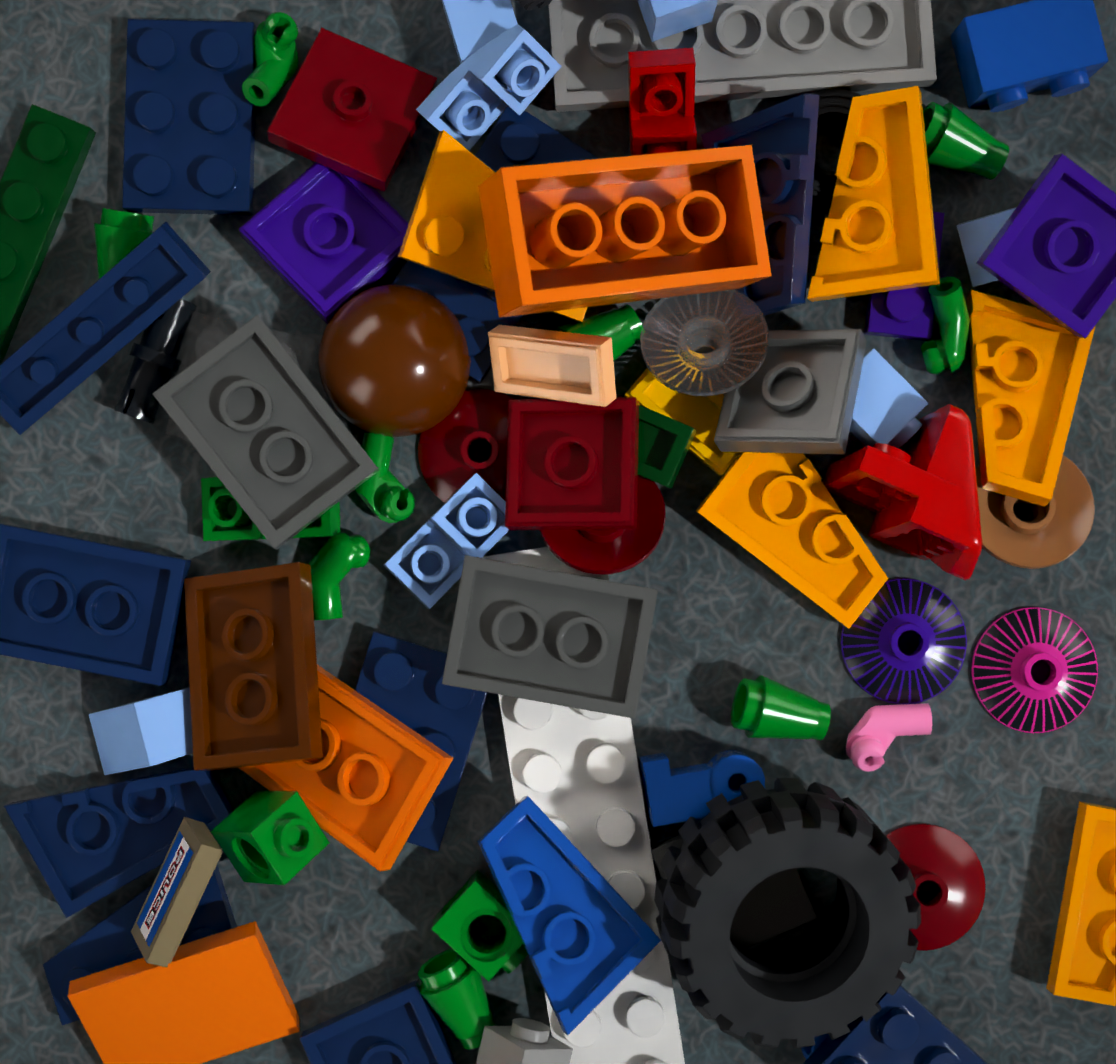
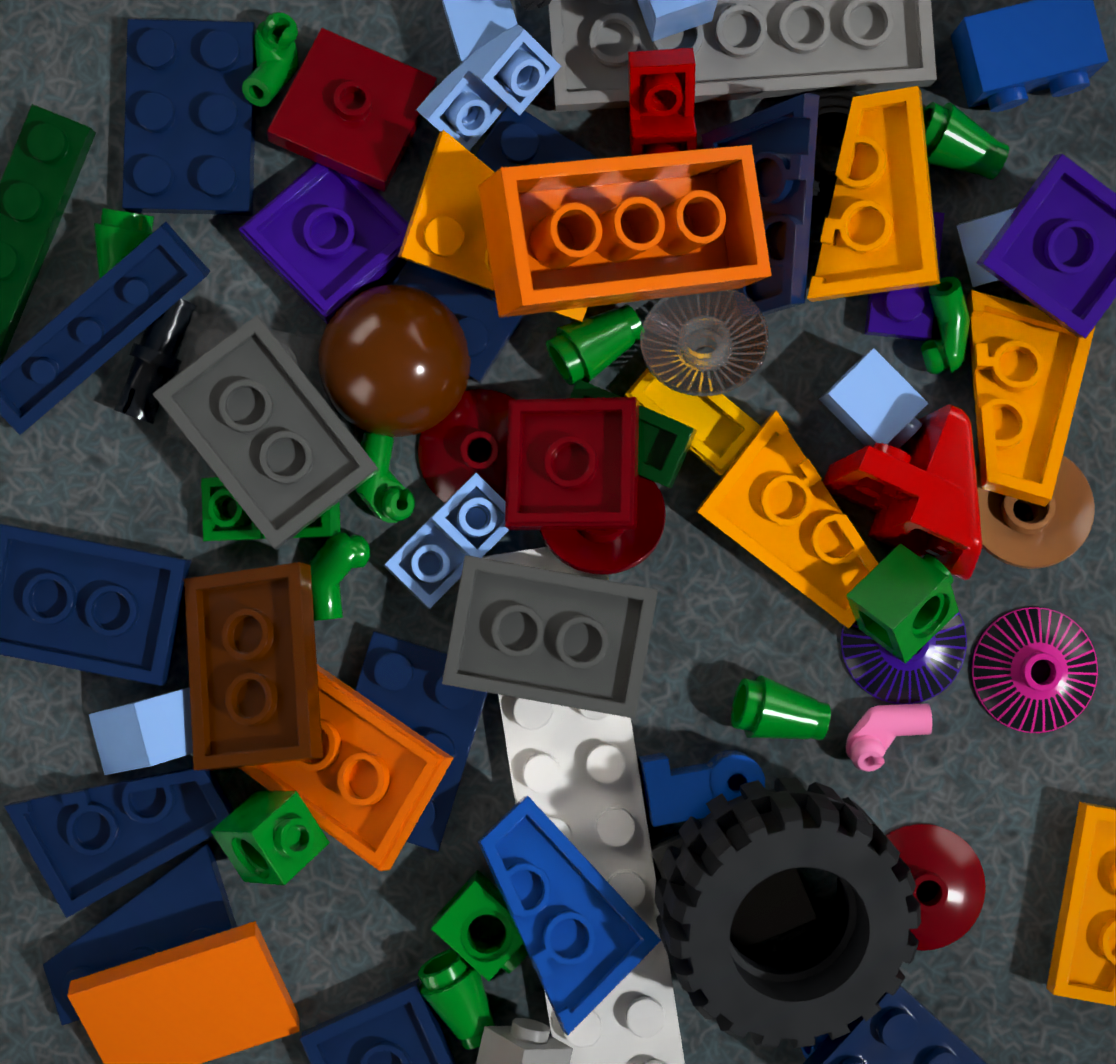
dark tan tile [131,817,223,967] -> none
light nougat tile [488,325,617,407] -> none
dark grey tile [714,329,867,454] -> none
none -> green brick [846,543,959,664]

